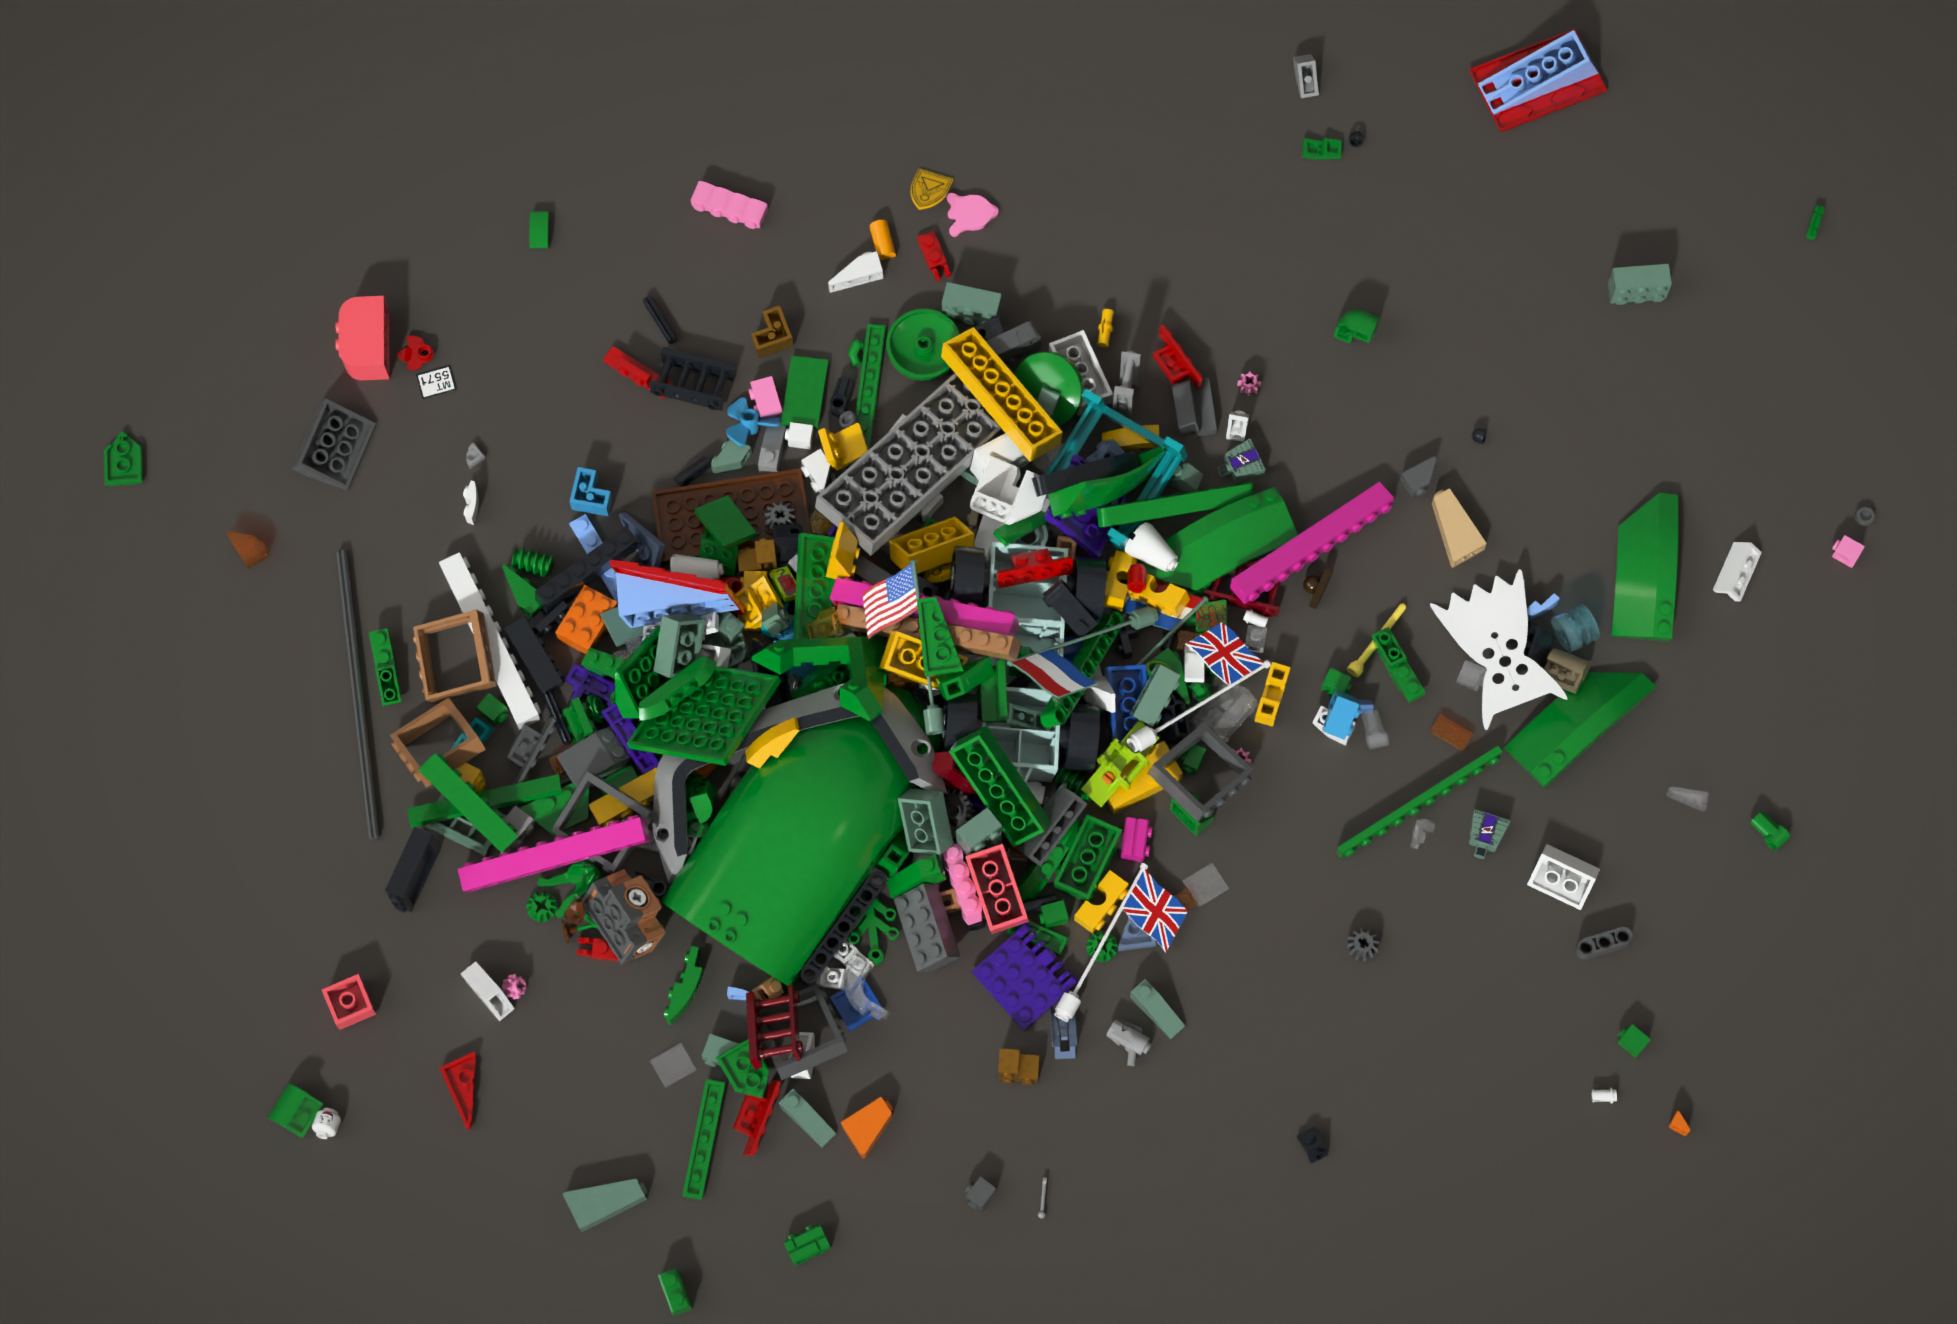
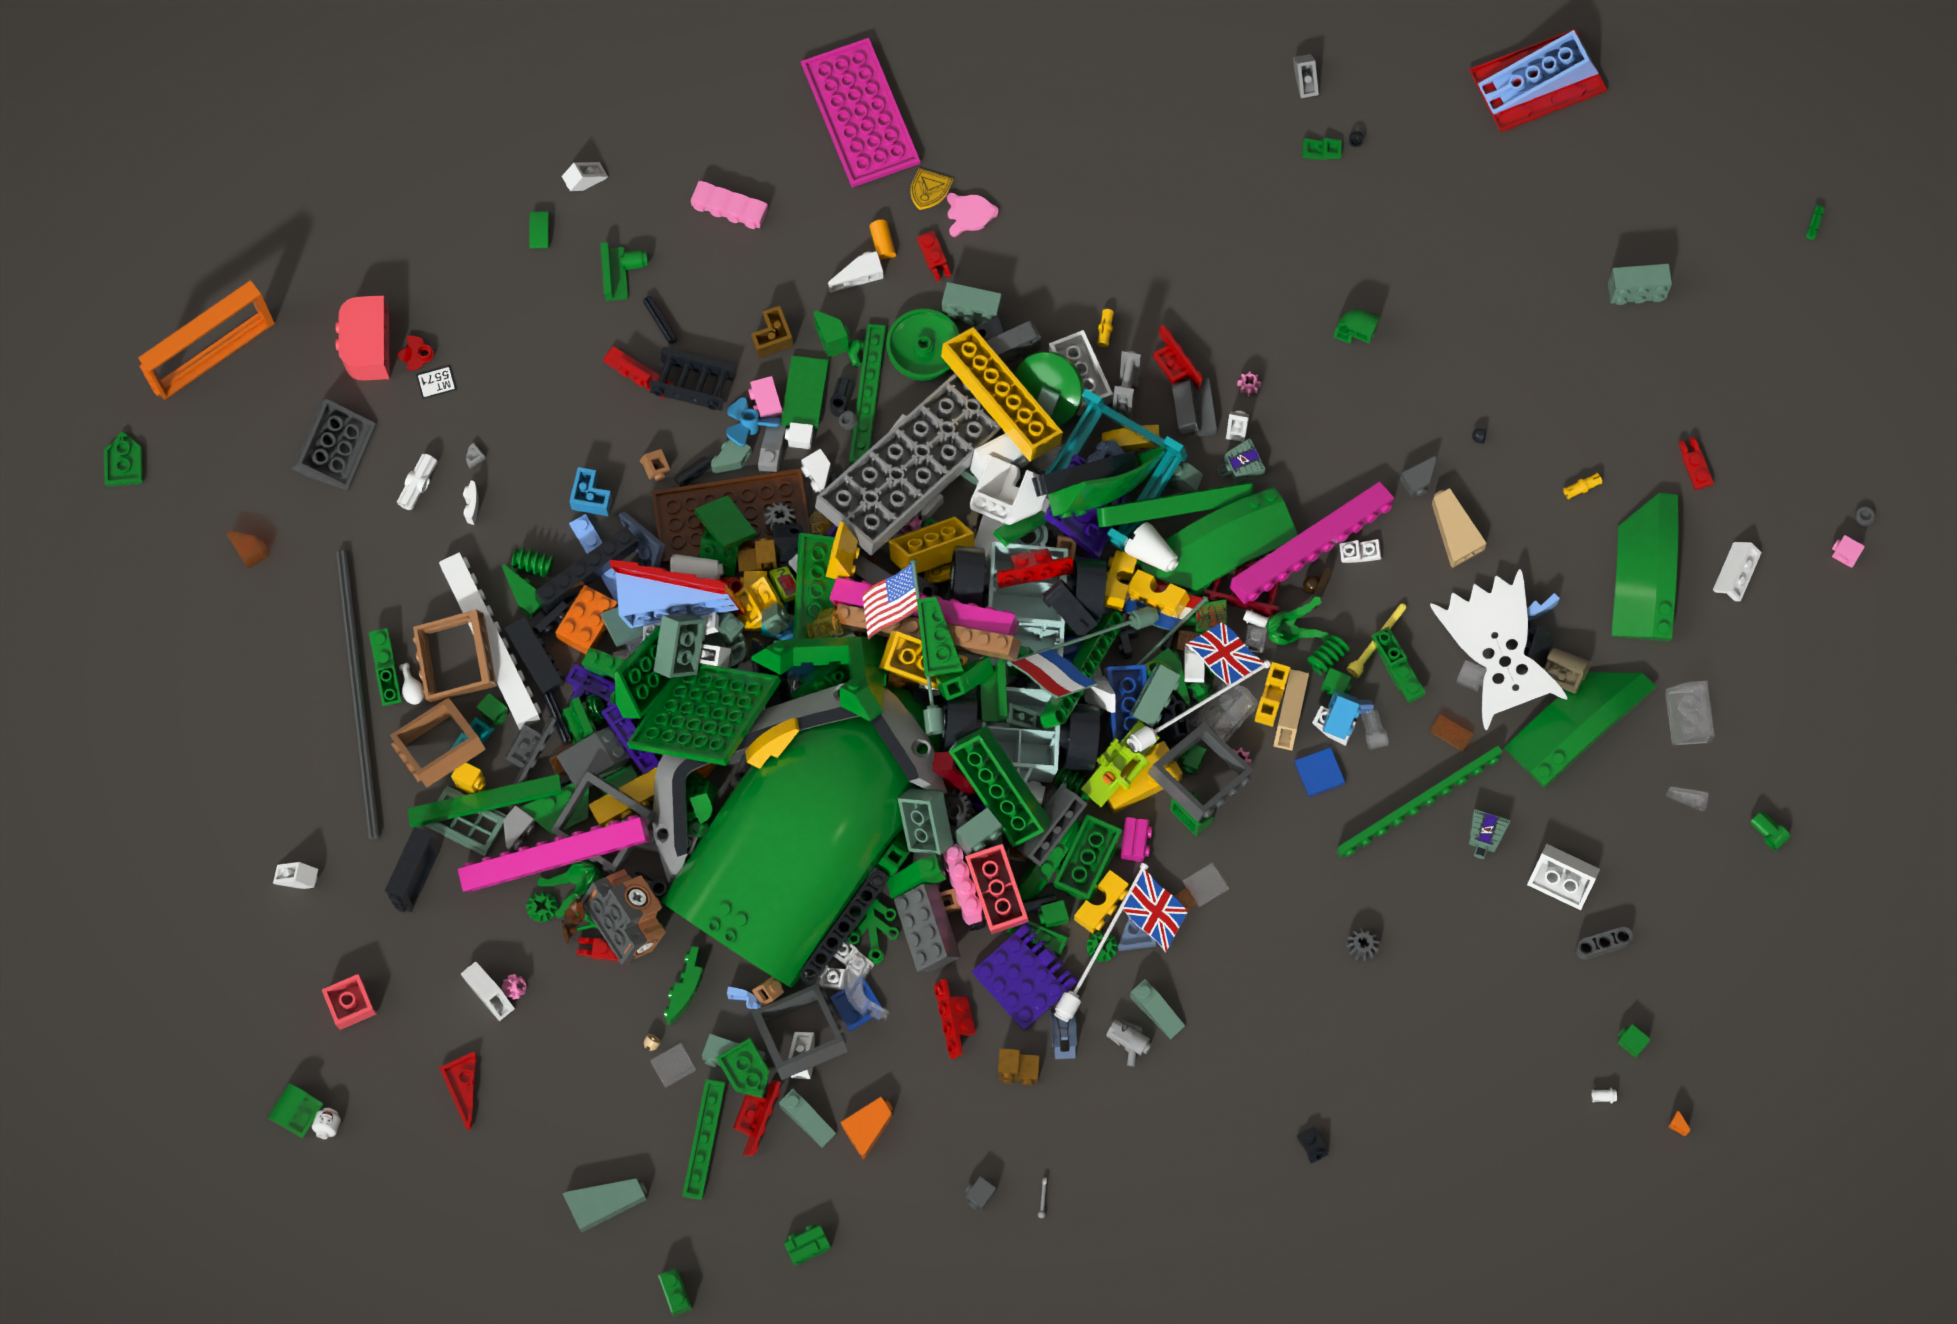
green brick [417,753,518,853] -> none
green brick [639,657,717,720] -> none
dark red fence [746,984,803,1070] -> none
yellow bracket [818,423,868,470] -> none
red brick [1127,563,1147,593] -> none
clear bracket [1410,819,1436,849] -> none
clear light blue wheel [1551,604,1600,653] -> none
none -> orange door [138,280,275,400]
none -> white slope [273,862,318,889]
none -> white piece [397,454,437,510]
none -> white piece [399,663,425,704]
none -> white slope [562,162,608,191]
none -> green panel [600,242,628,301]
none -> green brick [621,249,648,270]
none -> medium nougat brick [640,449,670,481]
none -> tan hinge [644,1034,661,1051]
none -> dark pink plate [801,38,920,188]
none -> green slope [813,310,851,358]
none -> bright pink gear [901,514,922,534]
none -> red bracket [934,979,976,1059]
none -> green hair [1266,596,1329,645]
none -> tan slope [1273,669,1309,751]
none -> blue tile [1294,748,1345,797]
none -> green piece [1307,635,1350,676]
none -> white slope [1339,539,1382,563]
none -> yellow pin [1563,473,1602,499]
none -> clear slope [1665,681,1715,745]
none -> red hinge [1678,437,1714,491]

